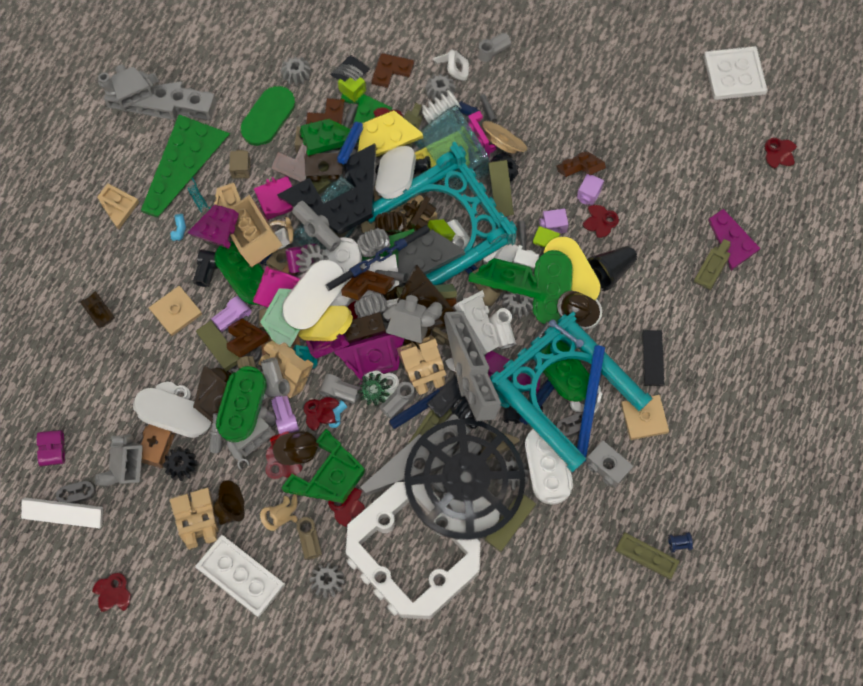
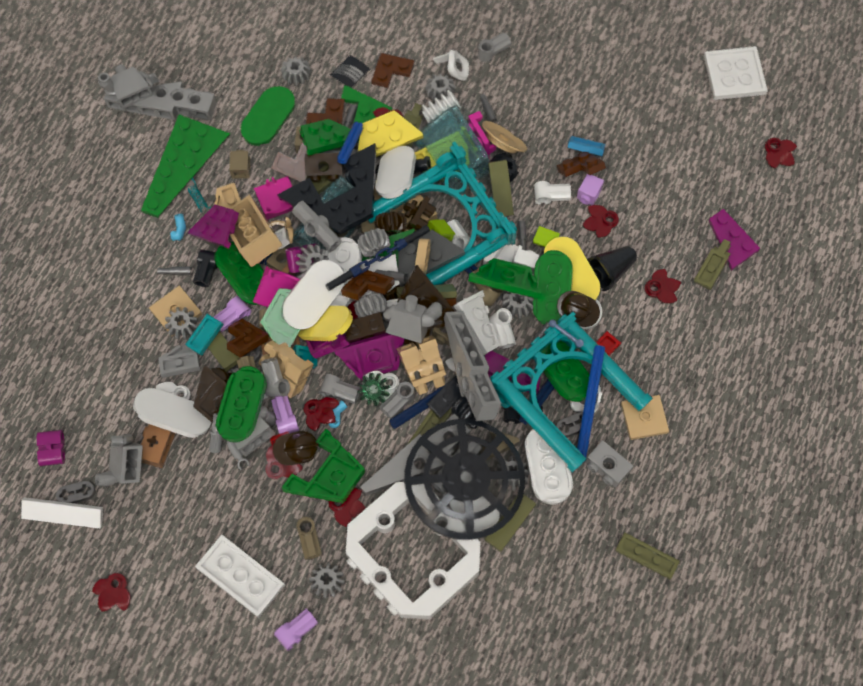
dark brown hips [80,291,115,328] -> none
tan wing [97,183,139,229] -> none
black gear [163,447,198,481] -> none
tan hips [170,488,219,549] -> none
dark brown piece [213,480,245,525] -> none
tan piece [260,494,297,531] -> none
lime panel [338,77,366,102] -> none
dark blue pin [456,101,480,116] -> none
lavender brick [539,209,568,234] -> none
black tile [642,330,664,386] -> none
dark blue bush [668,532,693,553] -> none
none -> flat silver pin [157,267,192,275]
none -> light grey wing [159,344,200,378]
none -> light grey gear [165,307,198,339]
none -> teal tile [185,314,224,356]
none -> lavender piece [274,608,318,651]
none -> tan beam [415,238,431,274]
none -> white piece [534,181,571,204]
none -> dark azure tile [567,136,606,156]
none -> red tile [596,331,621,356]
none -> dark red plate [644,269,681,304]

